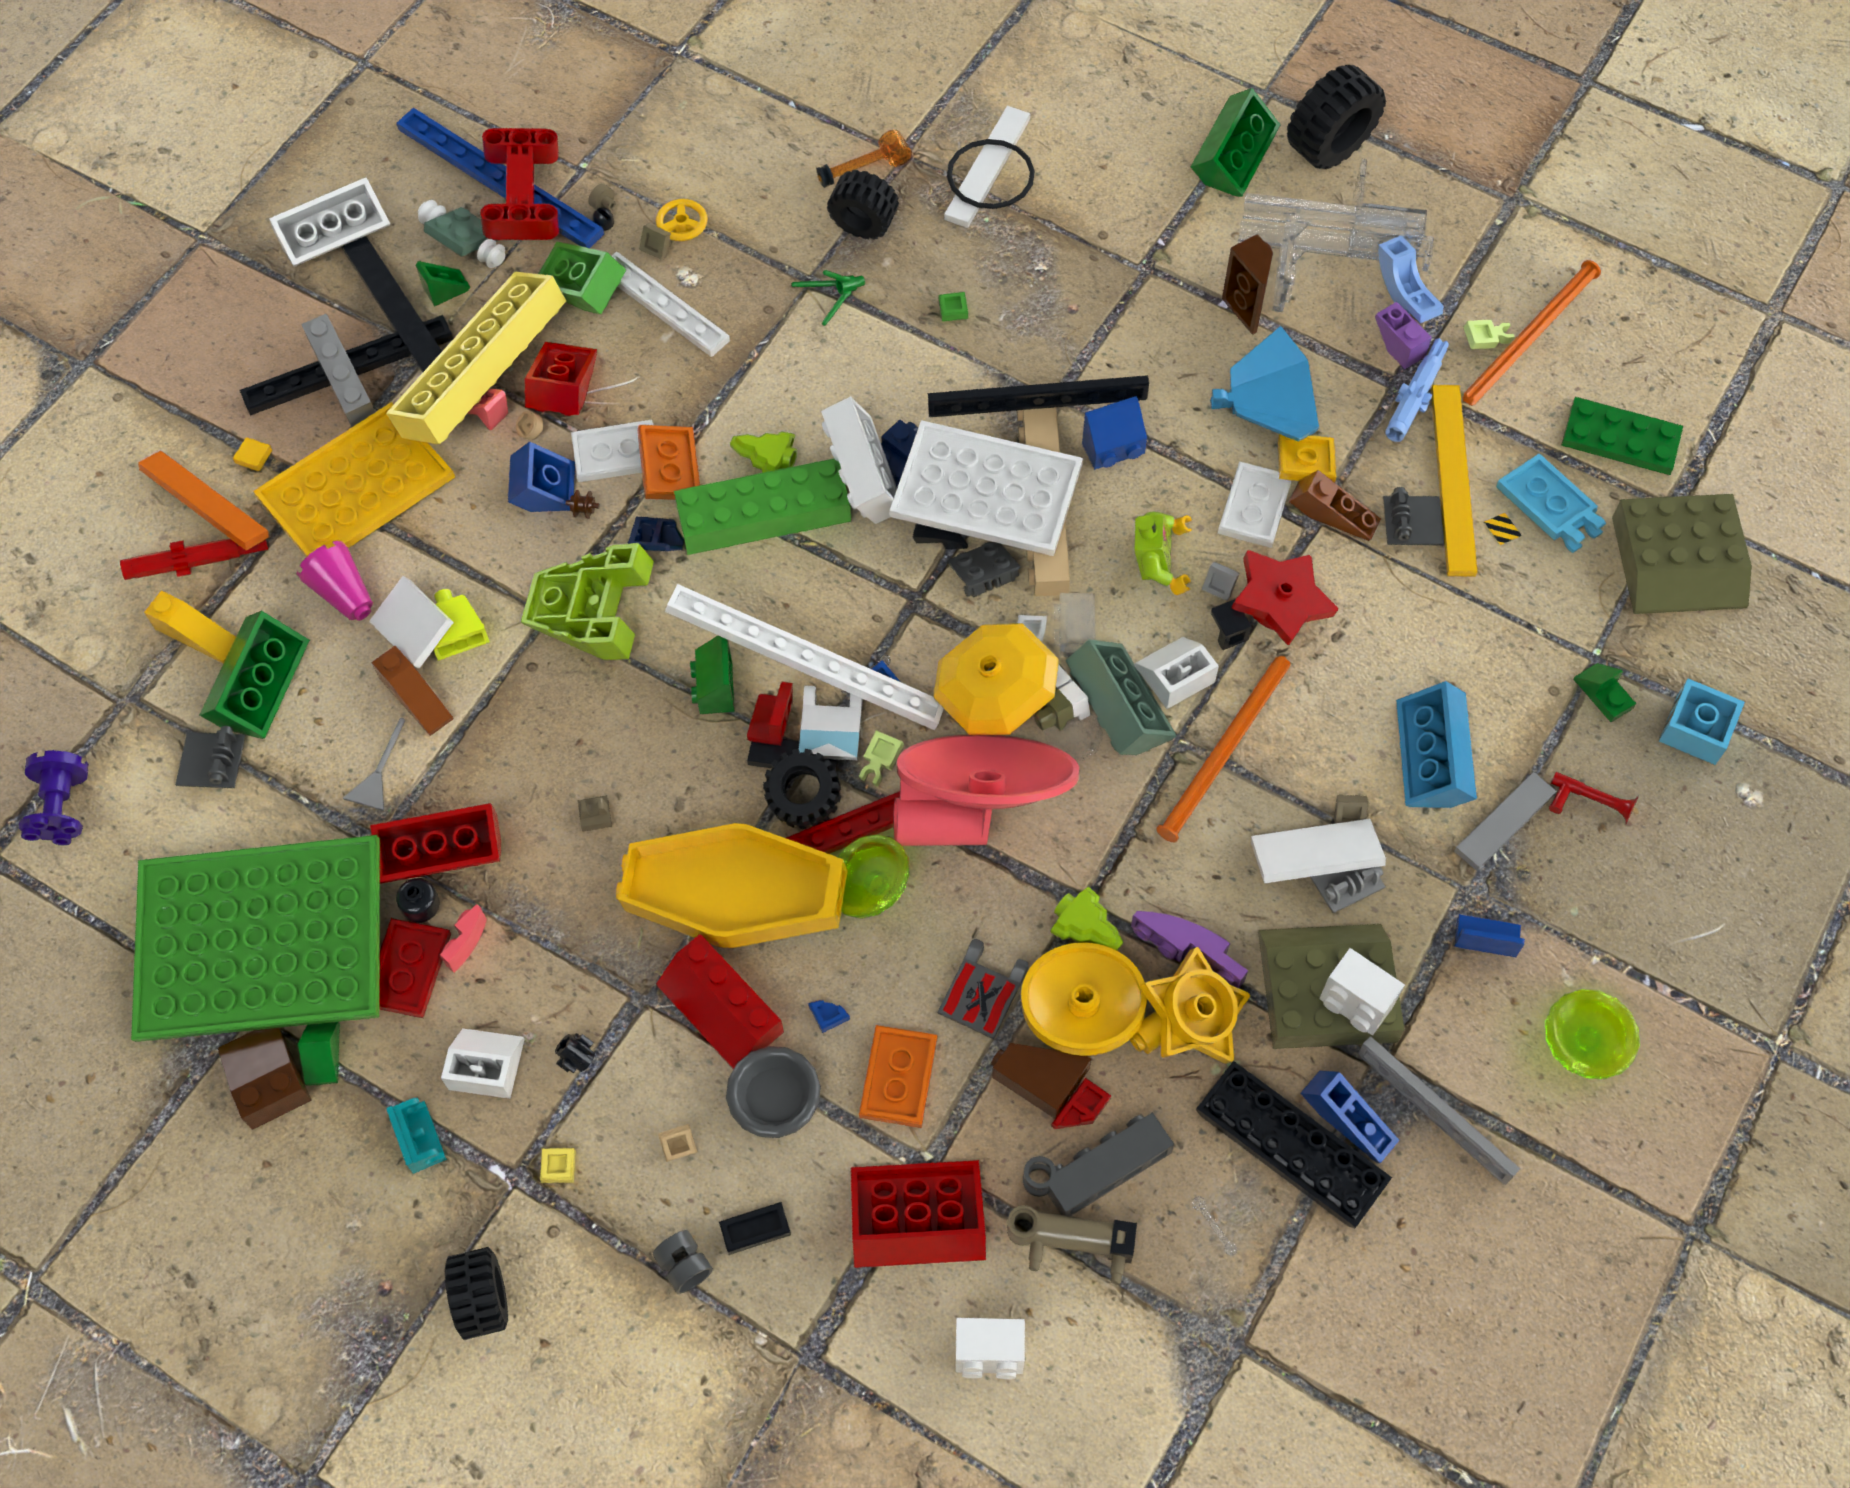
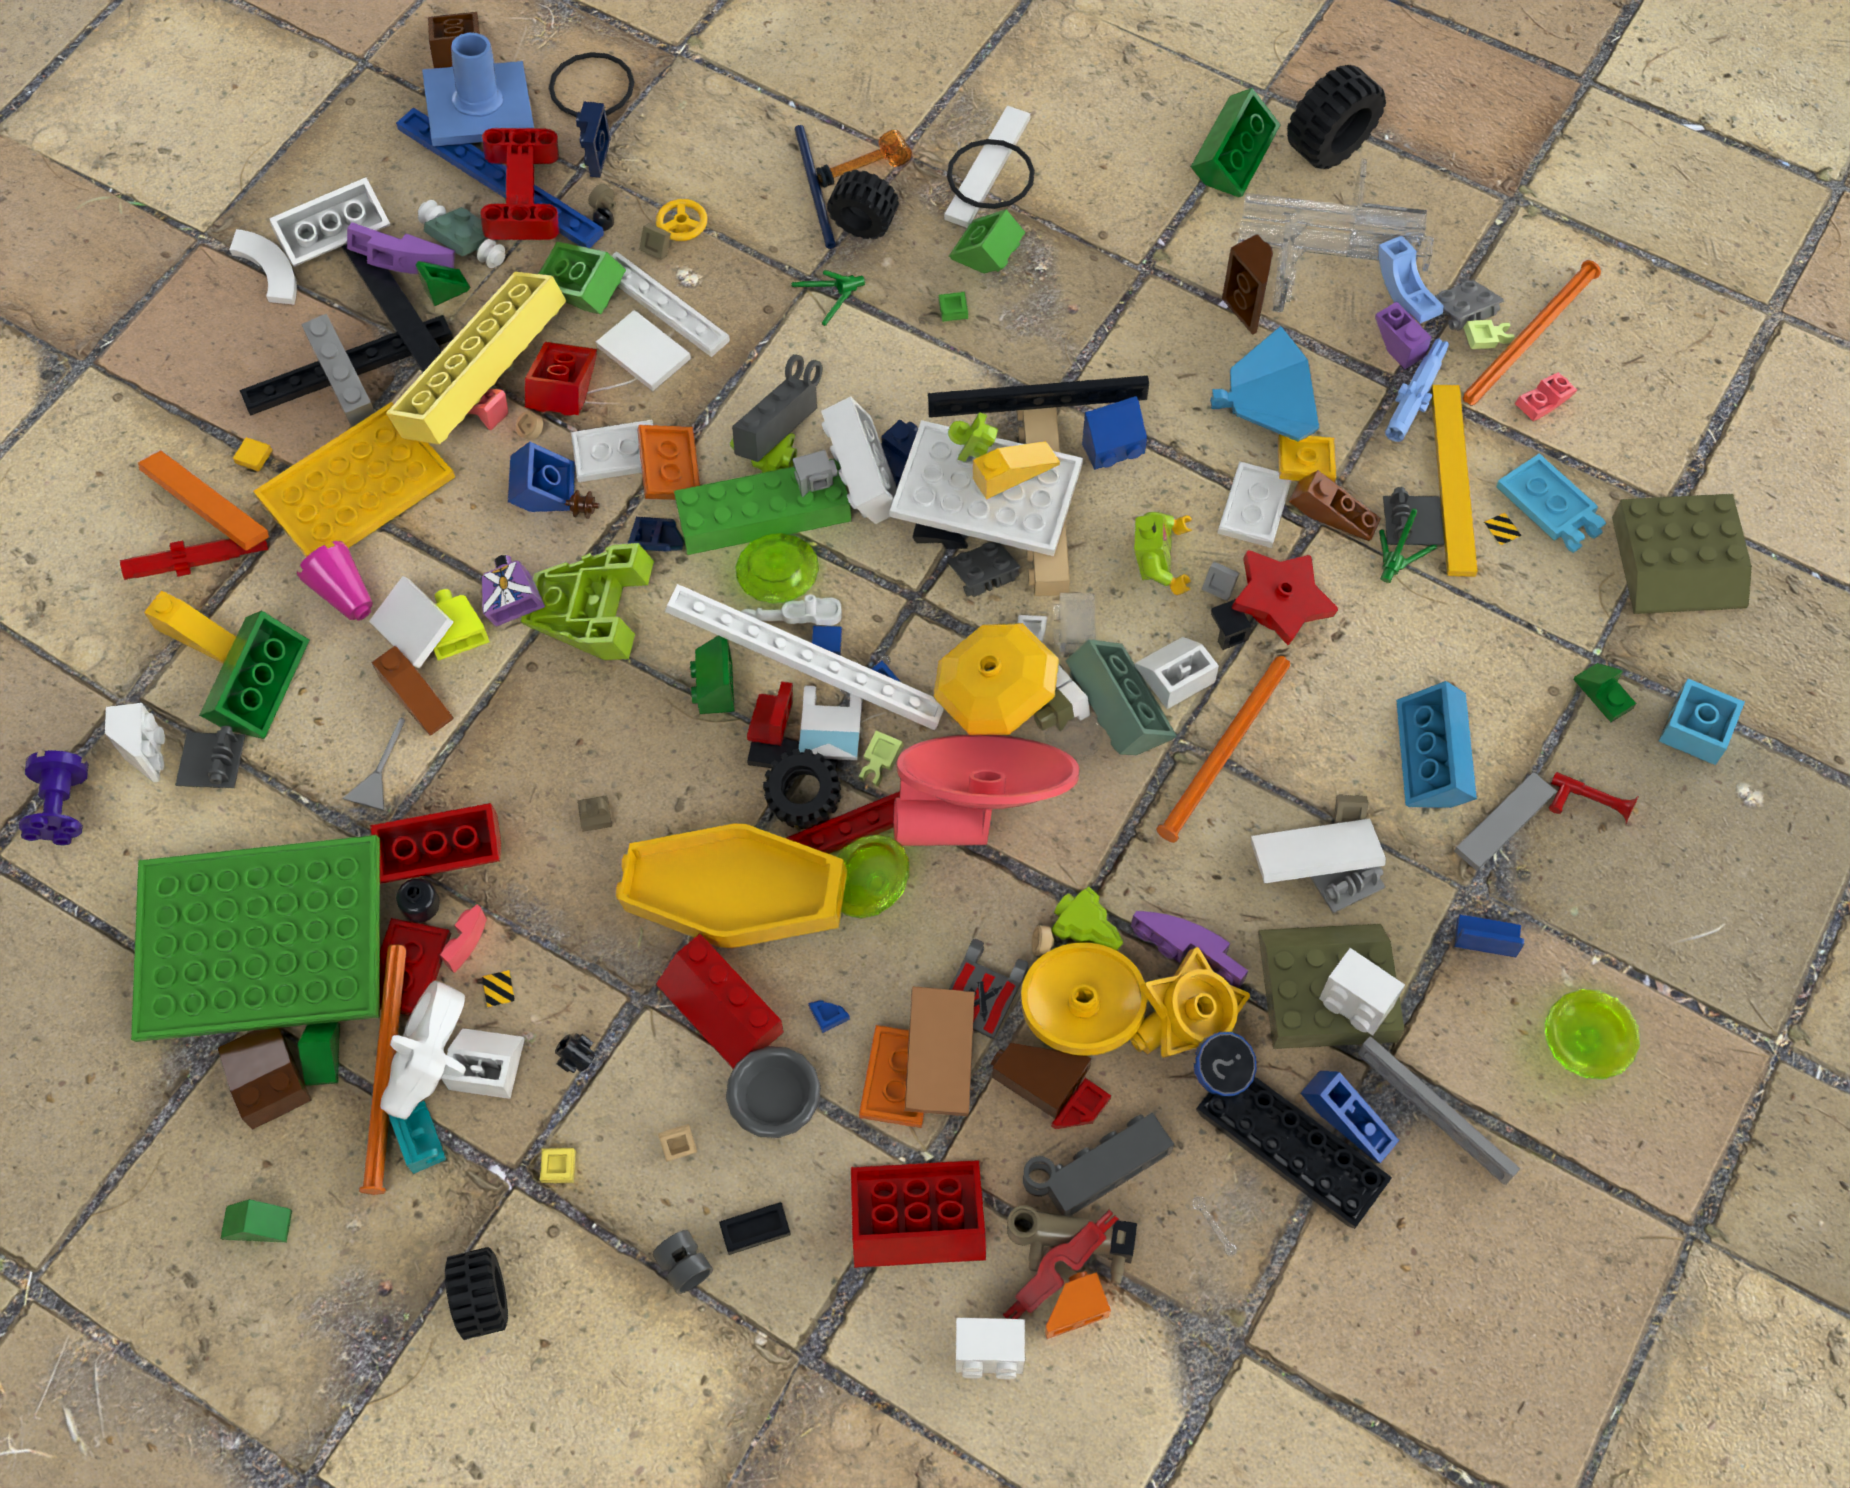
green plate [1561,397,1683,475] -> none
none -> white slope [105,703,165,782]
none -> green slope [220,1199,292,1243]
none -> white tile [229,229,297,305]
none -> medium lavender slope [347,223,455,274]
none -> orange axle [359,945,406,1195]
none -> white animal [380,980,466,1120]
none -> medium blue piece [422,33,534,146]
none -> reddish brown slope [428,12,480,69]
none -> torso [482,555,545,627]
none -> sticker [482,970,515,1008]
none -> black piece [549,52,635,117]
none -> dark blue plate [576,101,611,178]
none -> white tile [596,310,691,391]
none -> dark grey hinge [732,354,823,462]
none -> clear neon green piece [735,533,819,604]
none -> white piece [741,594,842,626]
none -> light grey window [793,450,838,497]
none -> dark blue piece [794,125,836,249]
none -> blue tile [812,626,842,656]
none -> medium nougat tile [904,986,974,1117]
none -> lime hips [948,412,998,462]
none -> bright green slope [949,209,1025,274]
none -> yellow slope [973,441,1060,500]
none -> red piece [1003,1209,1119,1319]
none -> tan tile [1031,925,1055,956]
none -> orange slope [1045,1271,1111,1339]
none -> black tile [1194,1032,1257,1096]
none -> green plant [1379,509,1437,583]
none -> light grey hinge [1435,280,1504,331]
none -> coral slope [1515,372,1577,422]

